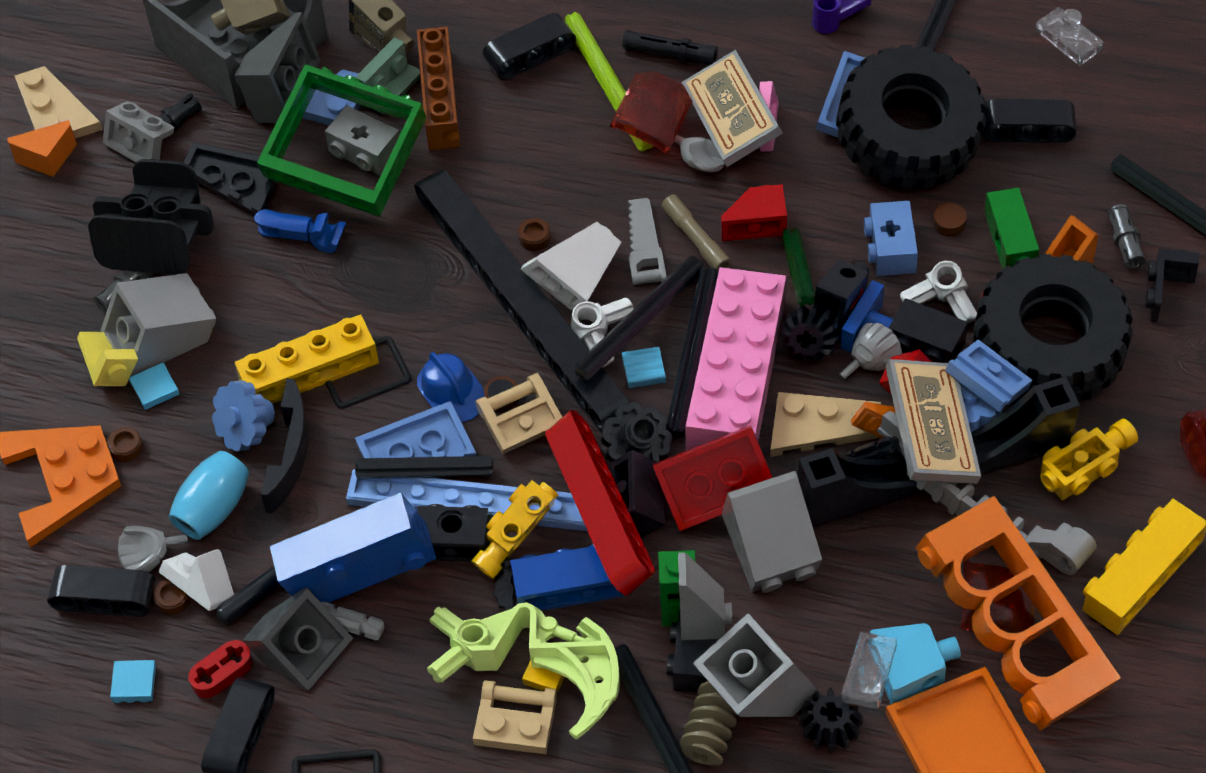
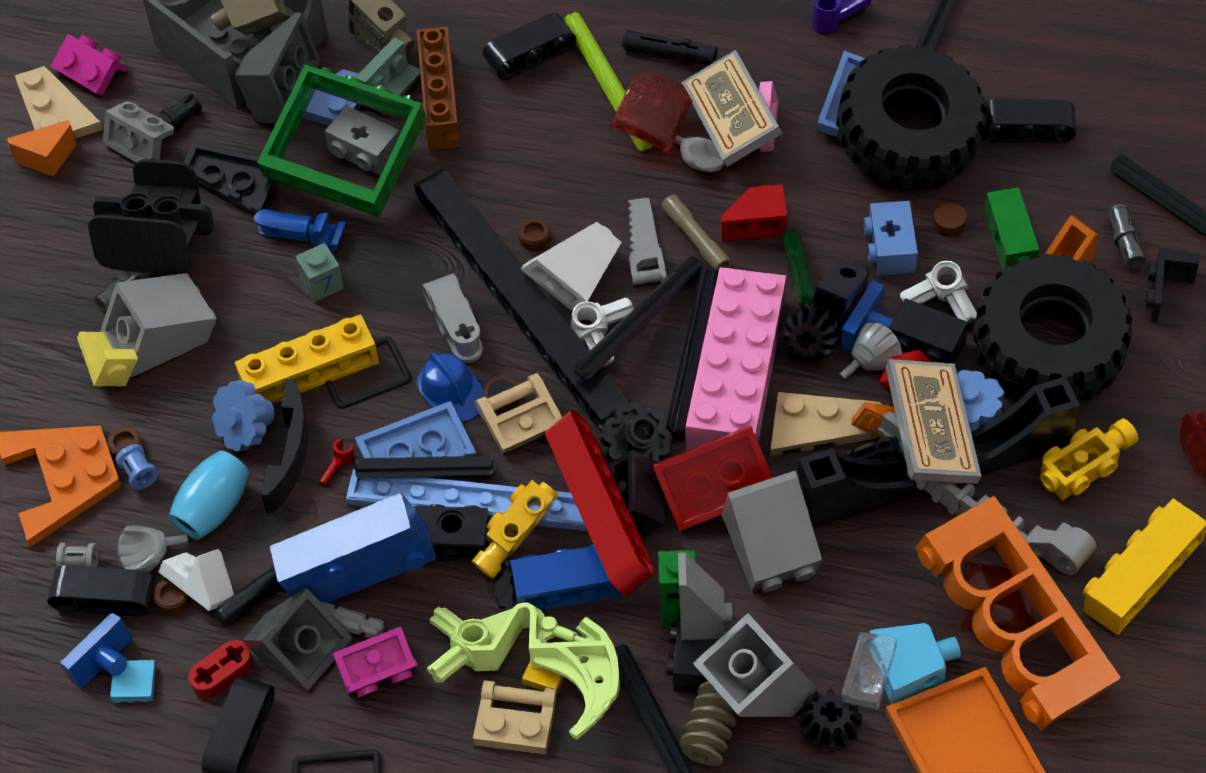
medium azure piece [129,362,180,410] -> none
medium azure piece [622,347,666,389] -> none
medium blue plate [945,340,1033,412] -> none
clear tile [1036,7,1104,66] -> none
none -> dark pink bracket [50,34,128,96]
none -> light grey bush [56,542,99,567]
none -> blue tile [60,613,133,689]
none -> medium blue bush [115,444,159,490]
none -> sand green brick [295,243,344,303]
none -> red hand [319,438,354,486]
none -> dark pink bracket [333,626,418,698]
none -> light grey piece [422,273,483,363]

